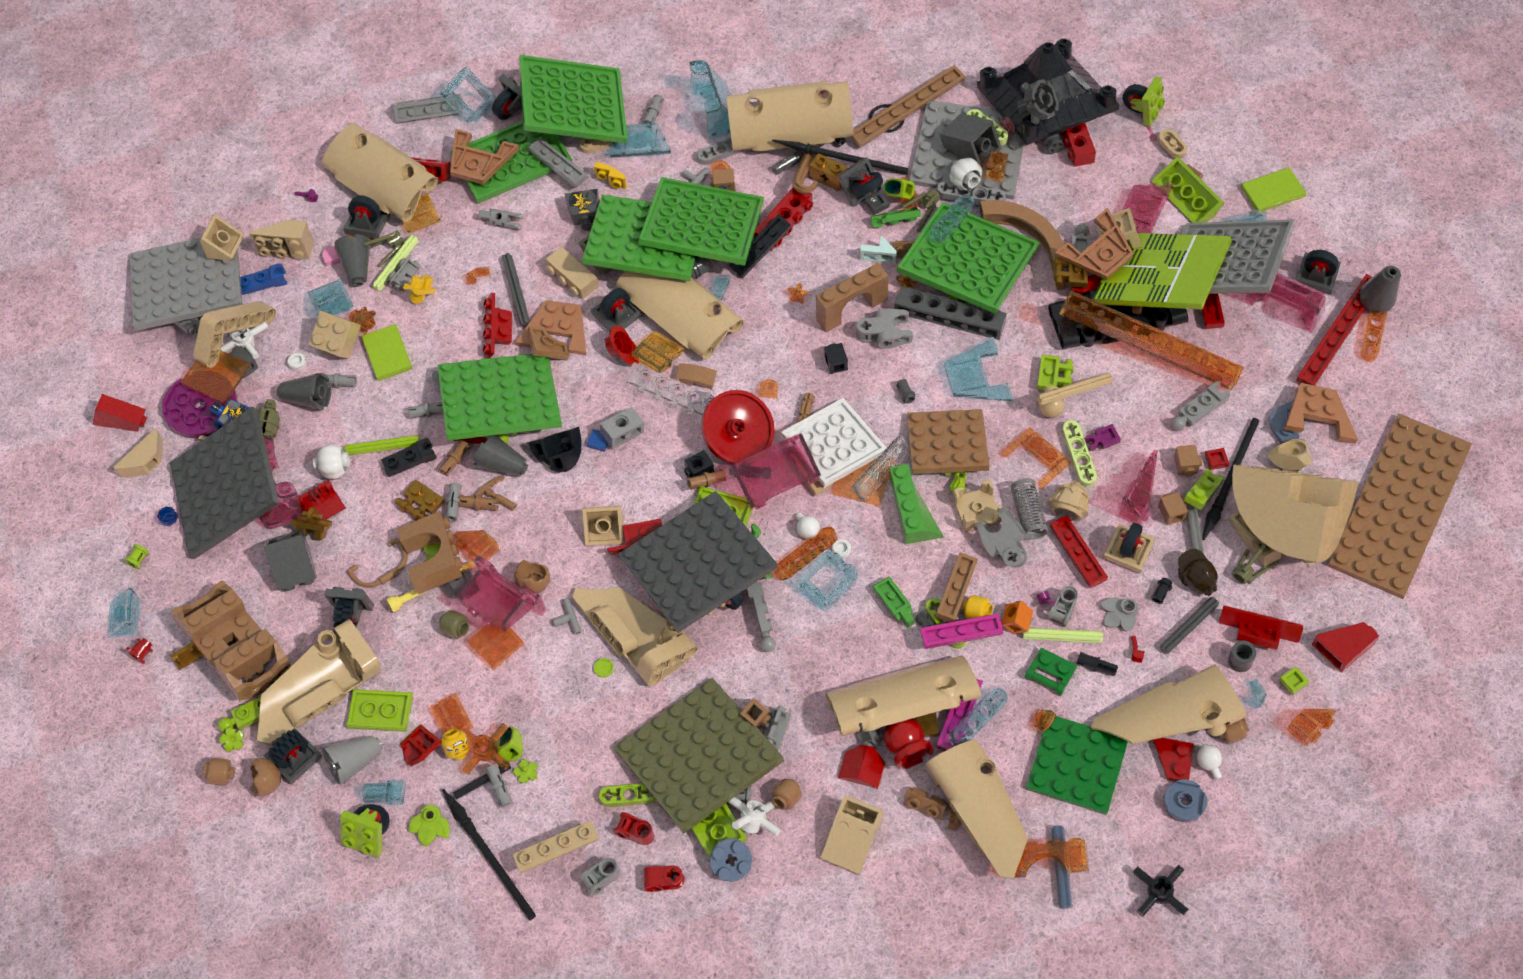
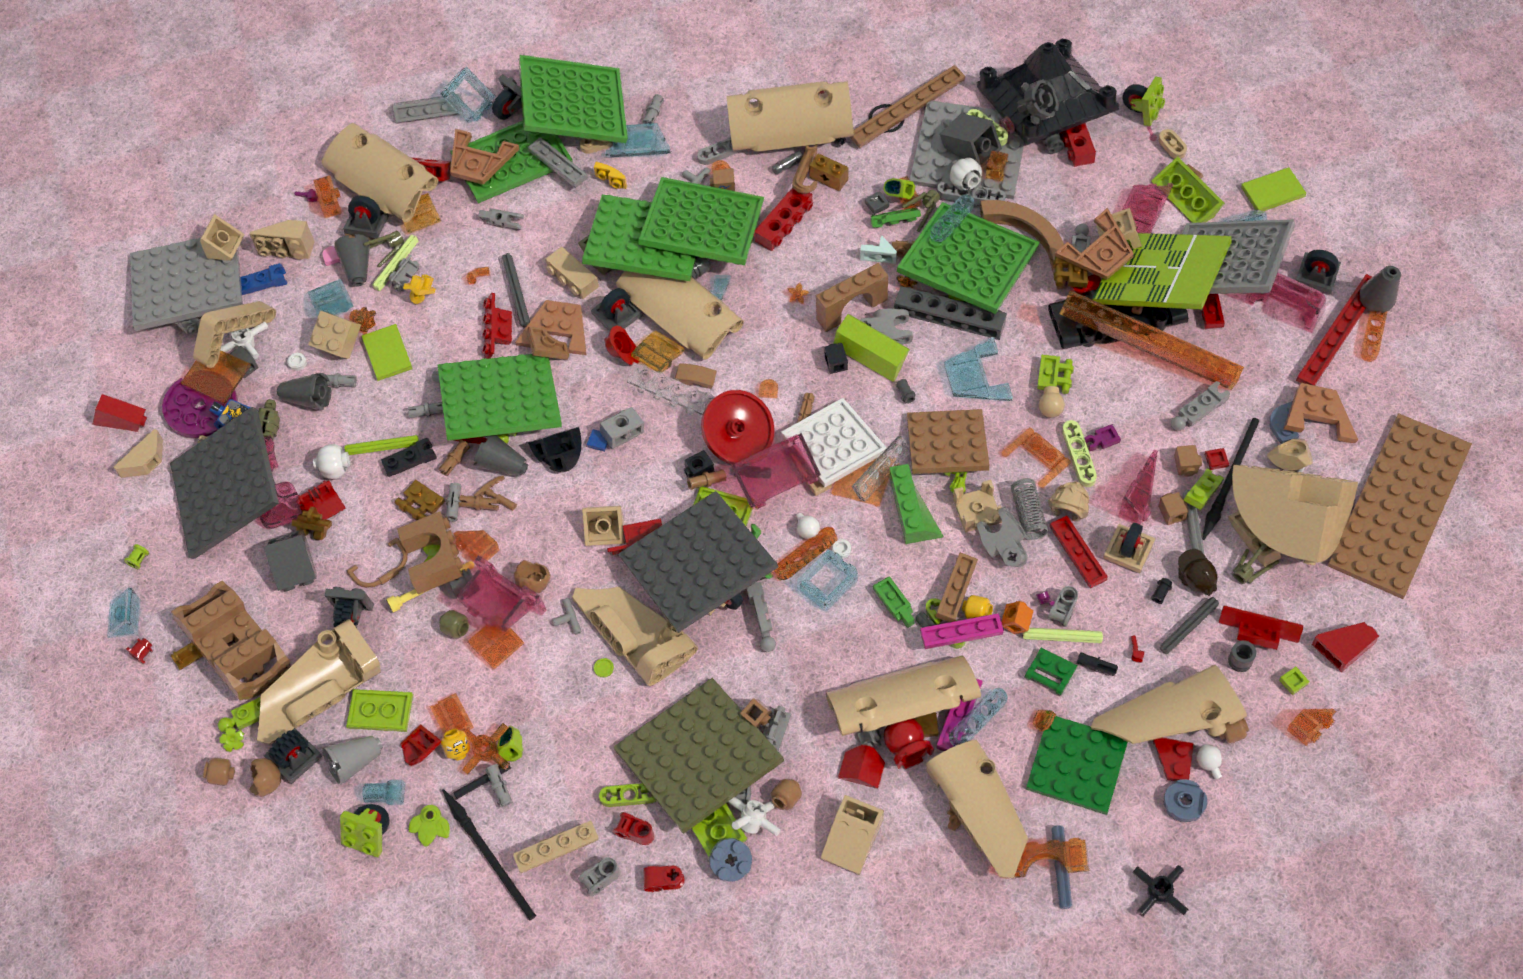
clear blue tile [157,506,178,526] -> none
lime plant [513,759,538,784] -> none
torso [565,189,600,230] -> none
clear light blue windscreen [689,60,731,140] -> none
black tile [729,214,792,278] -> none
black piece [772,139,909,175] -> none
dark grey plate [837,158,883,207] -> none
medium nougat hinge [903,787,949,821] -> none
tan axle [1036,373,1113,405] -> none
light grey plate [1101,597,1138,631] -> none
clear light blue arm [1249,679,1267,708] -> none
none -> clear orange brick [313,175,342,218]
none -> lime slope [833,314,910,382]

